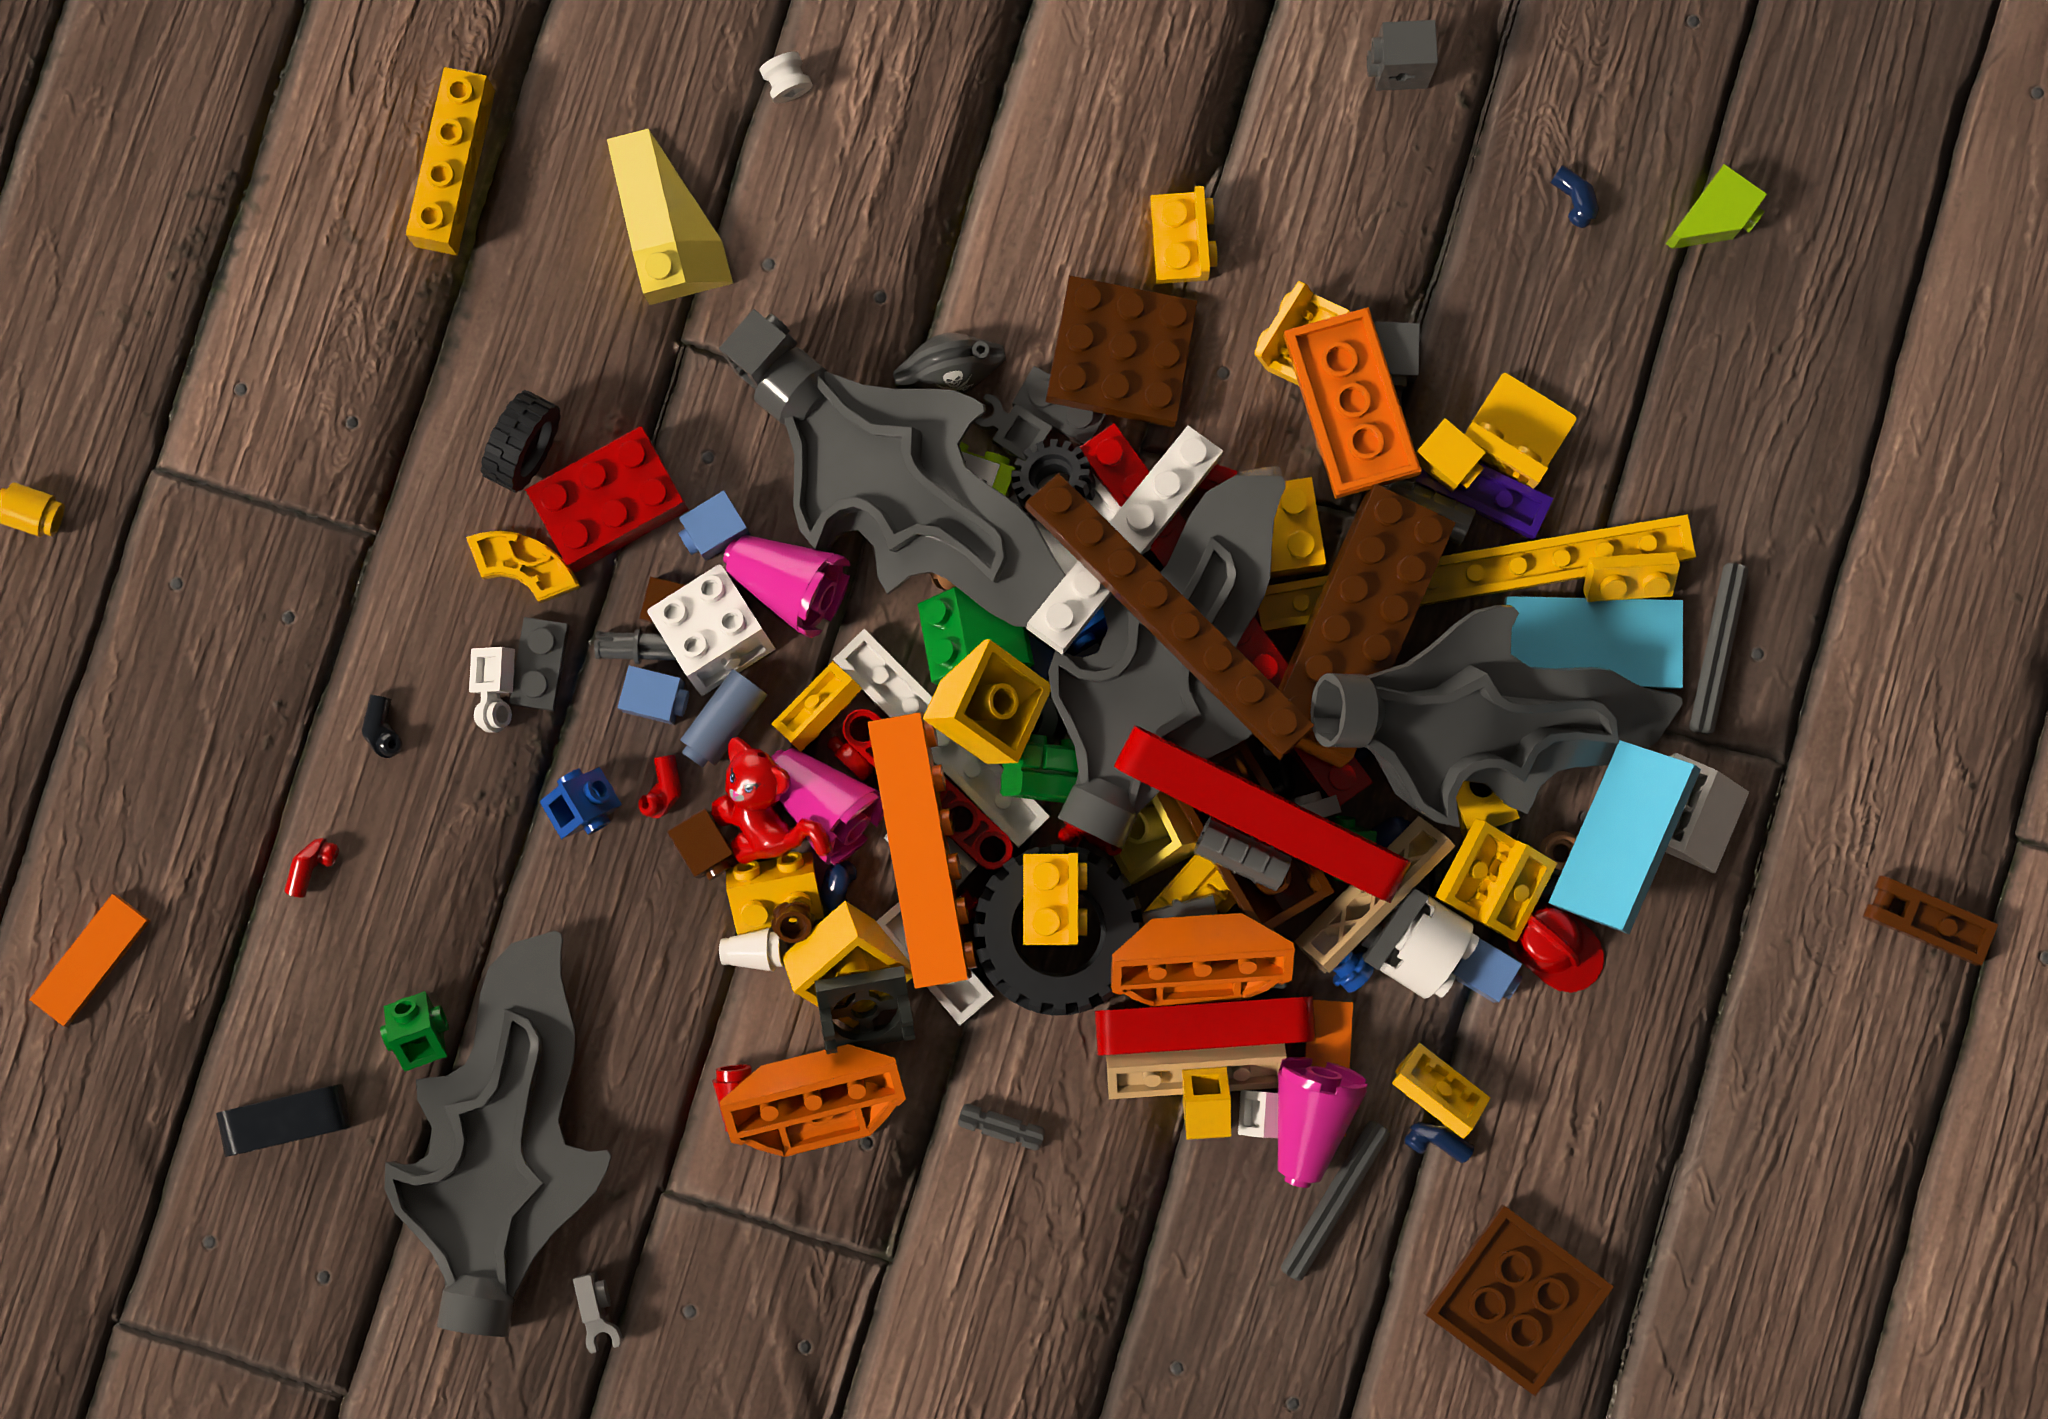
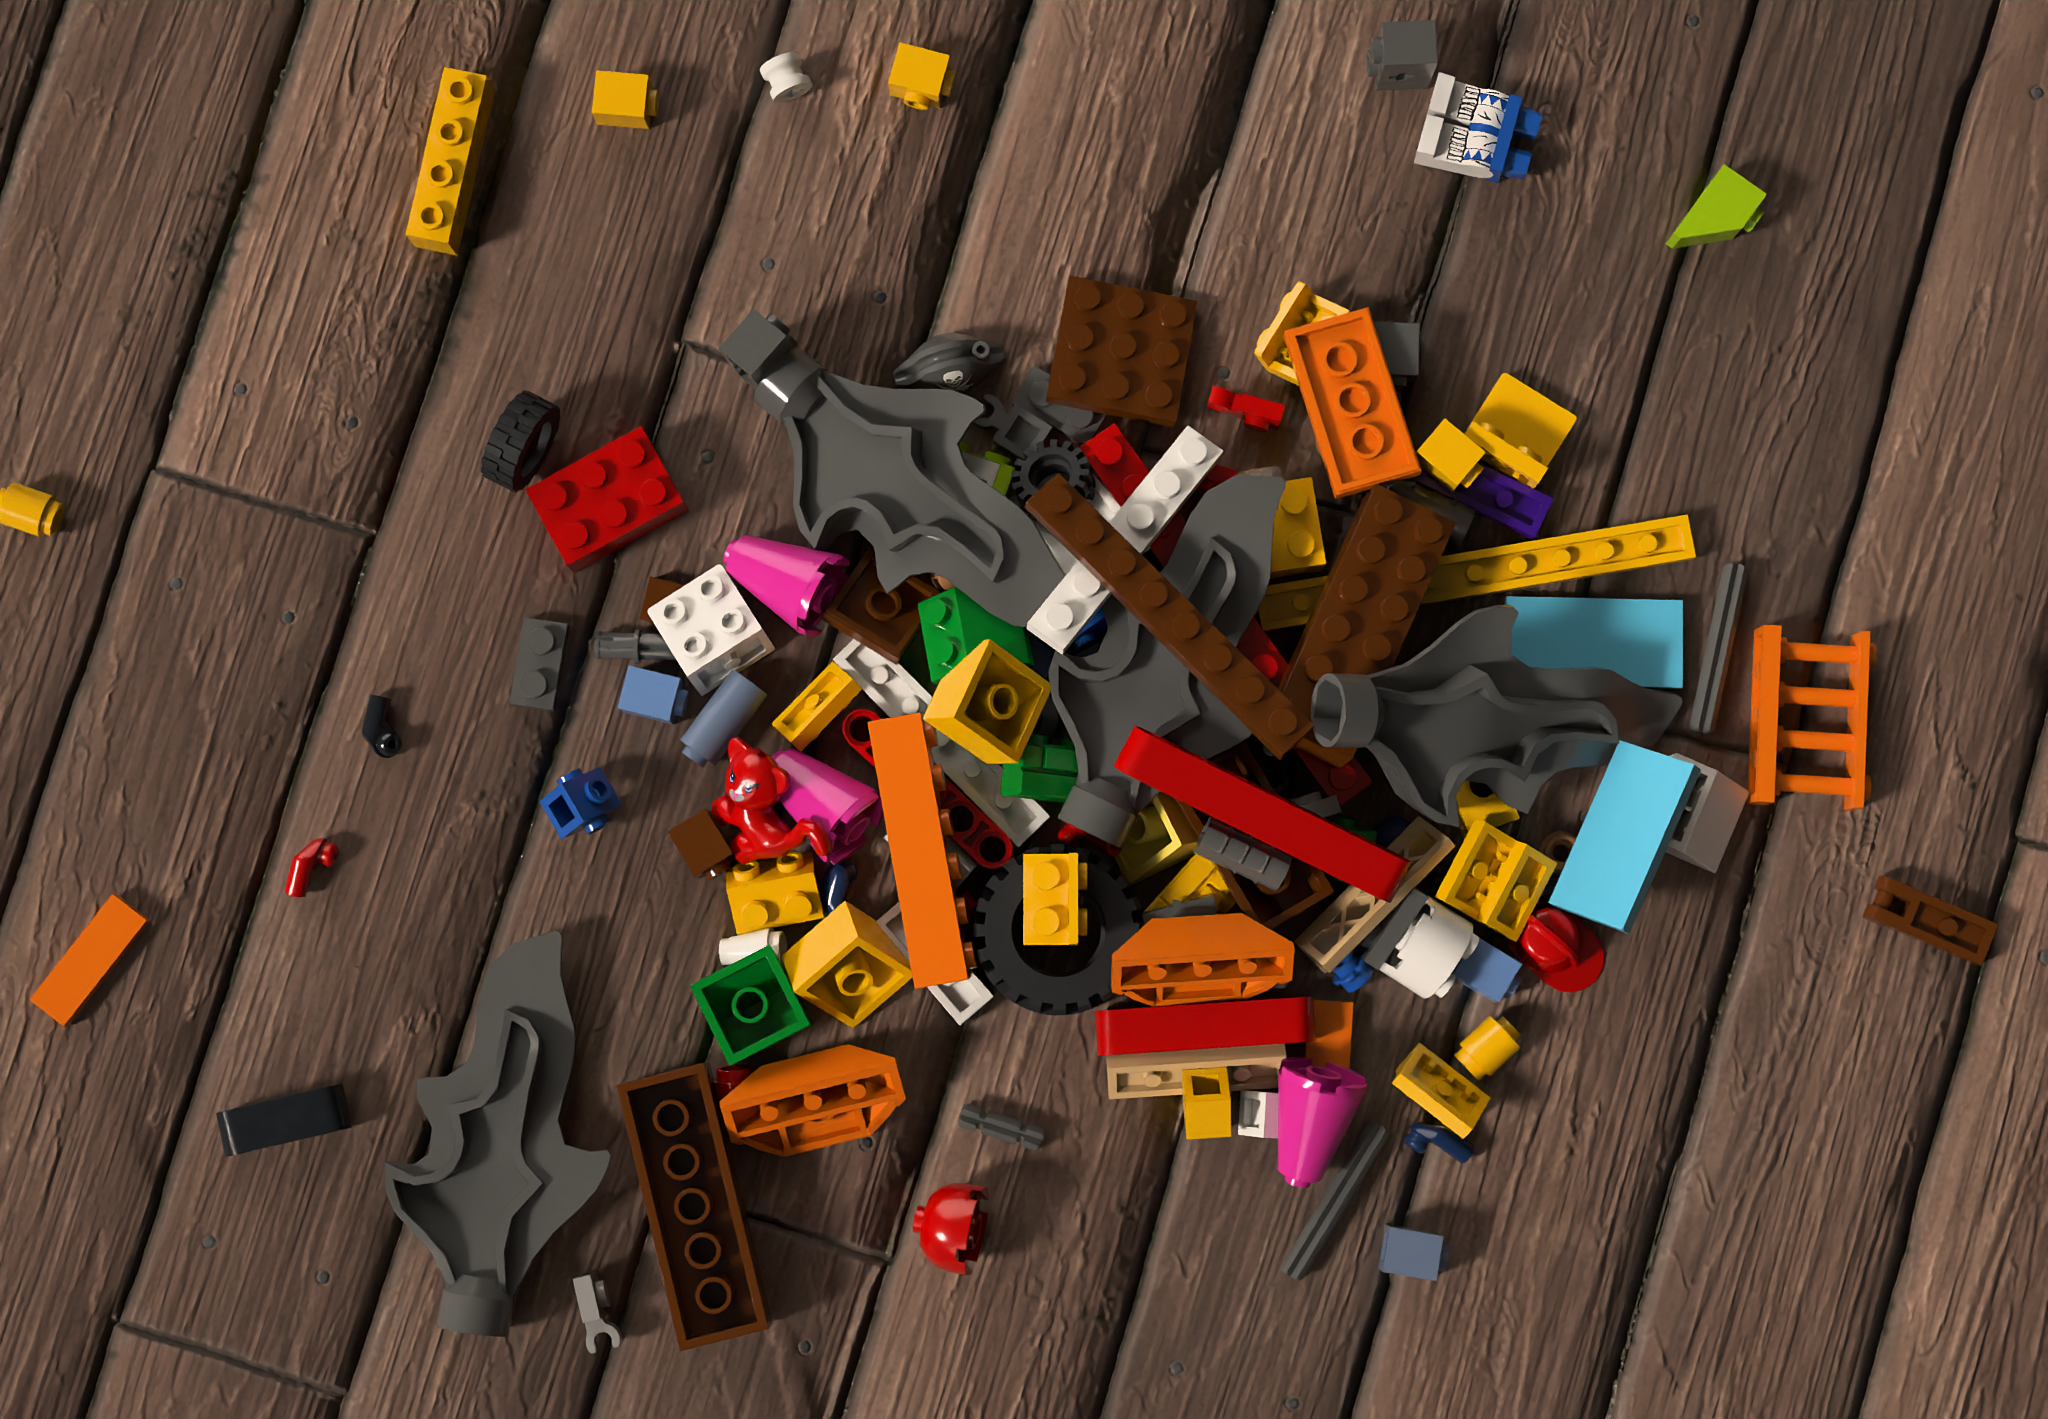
green brick [380,991,449,1072] -> none
yellow tile [466,531,581,604] -> none
white plate [469,647,515,733] -> none
light yellow wedge [607,129,733,305] -> none
red arm [638,755,682,818] -> none
medium blue brick [678,491,750,561] -> none
reddish brown plate [771,900,815,943] -> none
pearl dark grey piece [814,966,915,1054] -> none
red piece [827,736,874,781] -> none
yellow bracket [1150,186,1217,284] -> none
reddish brown plate [1423,1205,1614,1397] -> none
dark blue arm [1550,165,1599,228] -> none
yellow plate [1583,552,1680,602] -> none
none -> yellow brick [592,70,659,129]
none -> reddish brown brick [616,1062,773,1351]
none -> green slope [689,944,814,1066]
none -> reddish brown tile [822,548,942,665]
none -> yellow brick [888,42,957,110]
none -> red cylinder [913,1183,989,1276]
none -> red plate [1207,386,1285,433]
none -> sand blue brick [1378,1224,1449,1281]
none -> hips [1414,72,1543,183]
none -> yellow brick [1454,1015,1521,1081]
none -> orange fence [1747,625,1876,811]

